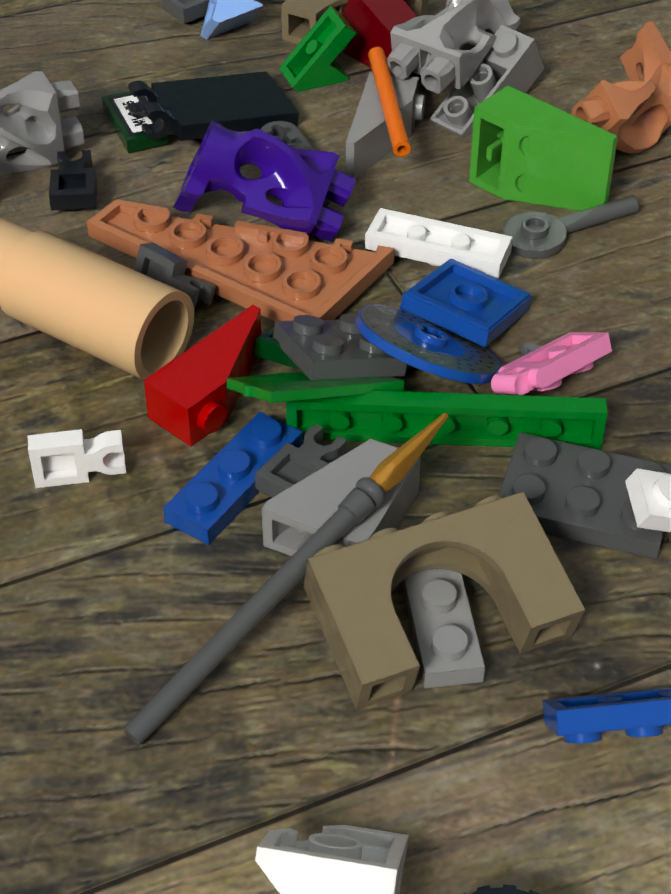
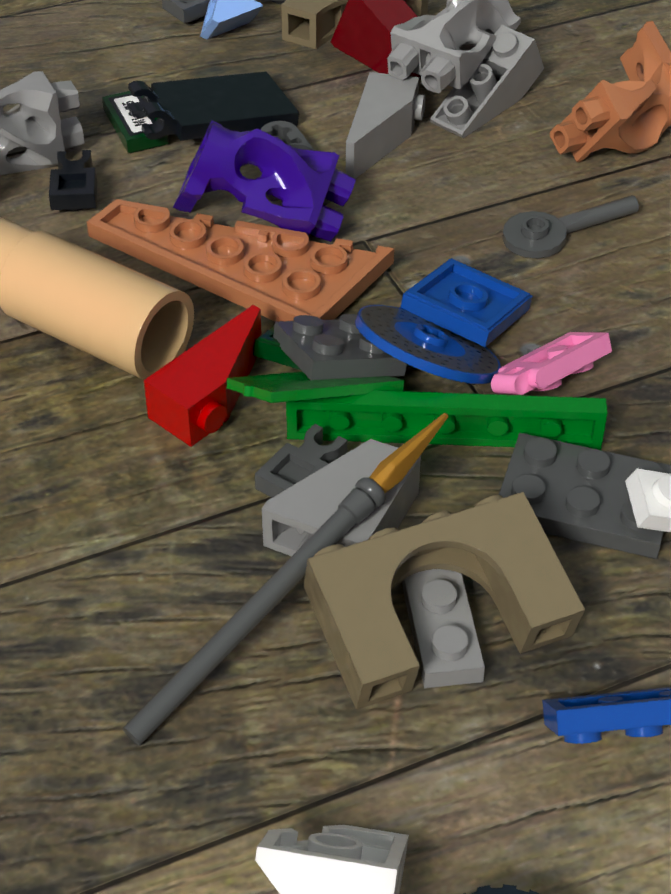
white plate [27,429,126,488] -> none
dark grey plate [134,243,216,308] -> none
blue plate [163,412,303,545] -> none
green slope [279,6,356,92] -> none
white plate [365,208,513,279] -> none
orange piece [368,47,411,157] -> none
bright green slope [469,85,618,211] -> none

